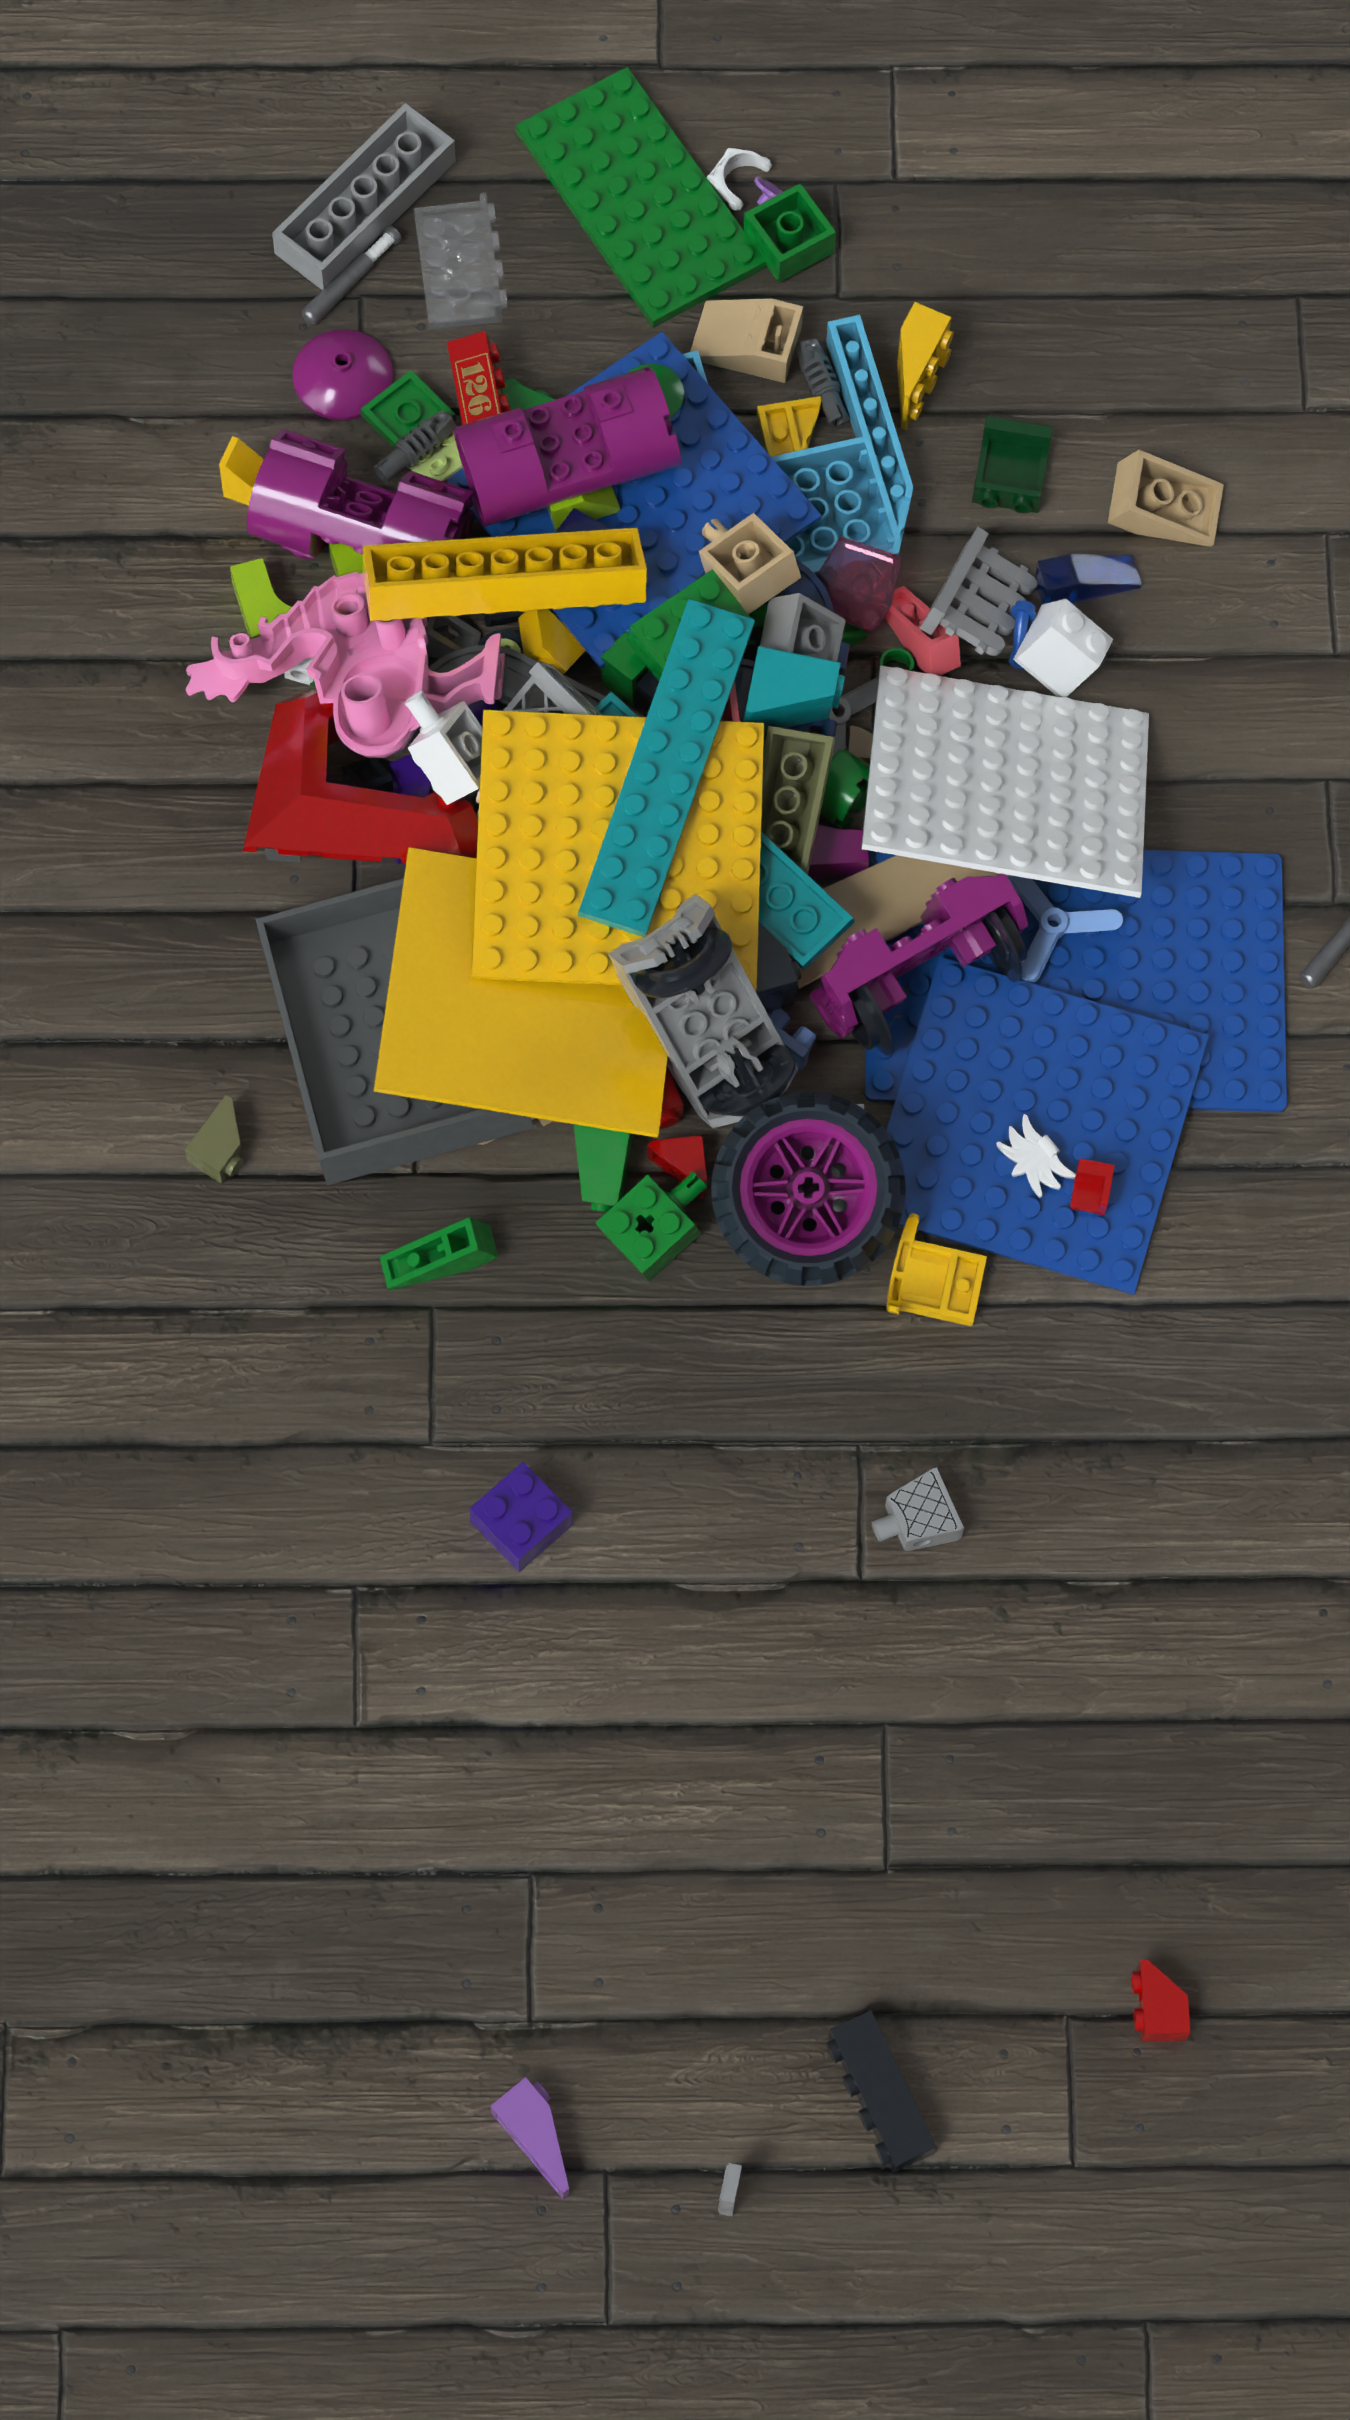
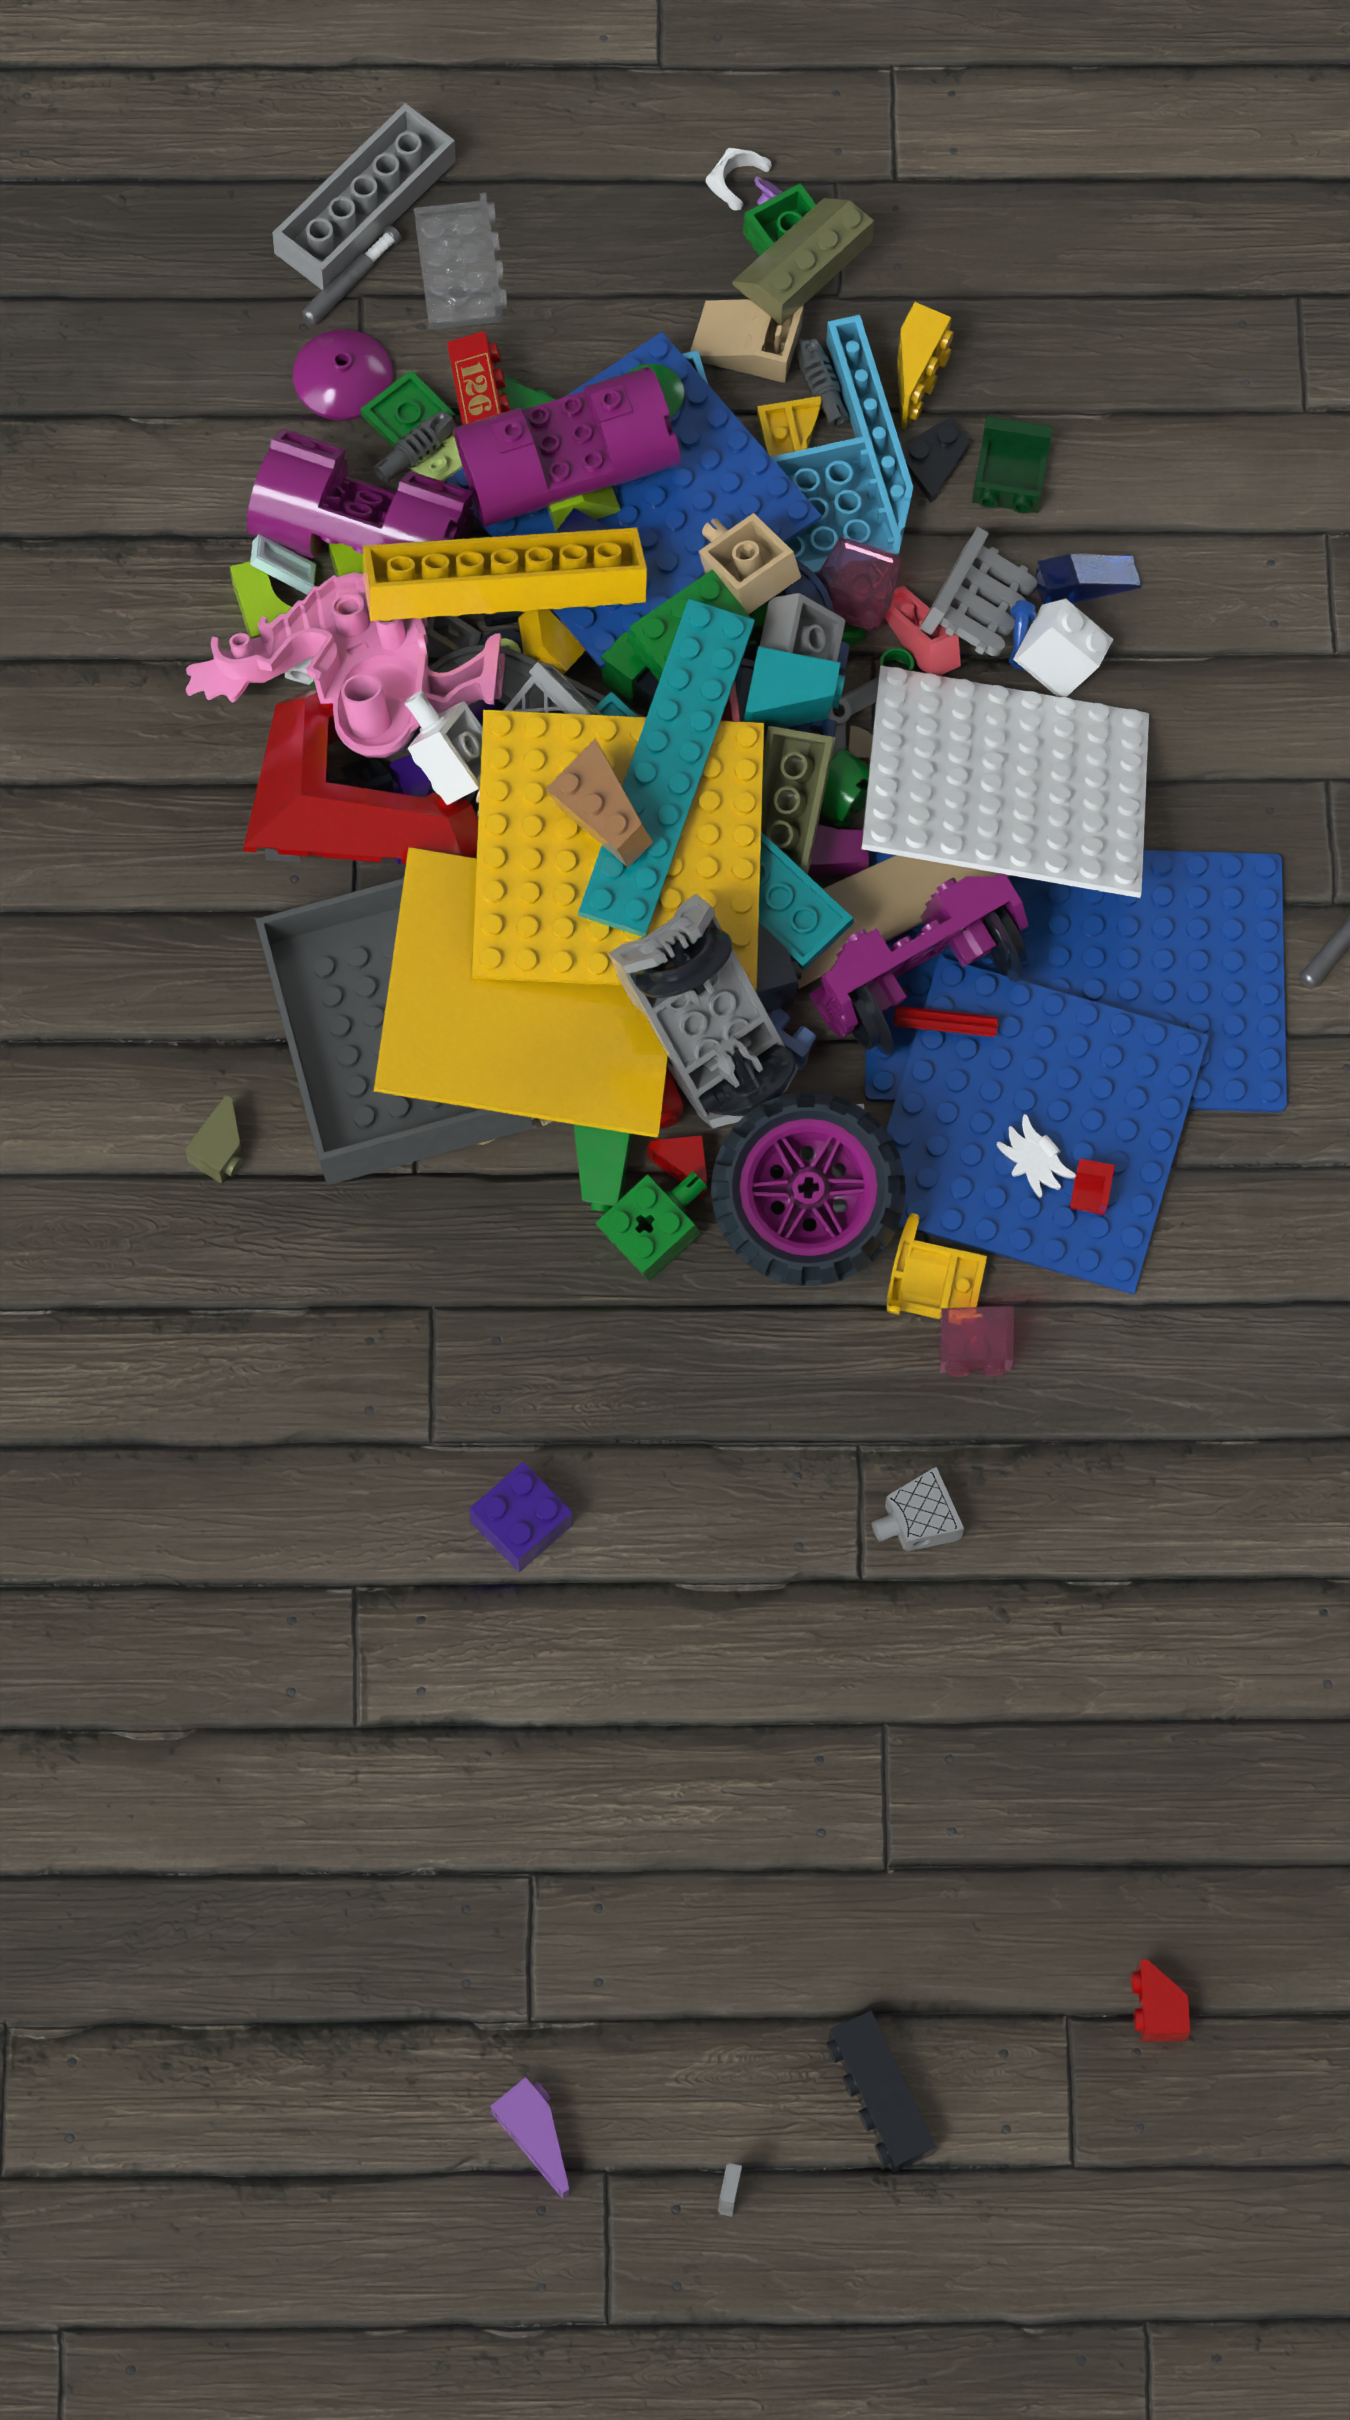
yellow slope [219,436,264,506] -> none
green slope [379,1217,499,1290] -> none
green plate [516,67,766,328] -> none
light blue piece [1008,875,1123,984] -> none
tan slope [1108,450,1224,547] -> none
none -> light aqua tile [250,535,316,595]
none -> medium nougat wedge [546,739,653,867]
none -> olive slope [732,198,874,325]
none -> red axle [893,1006,998,1037]
none -> black wing [901,416,970,503]
none -> clear pink slope [937,1306,1014,1377]

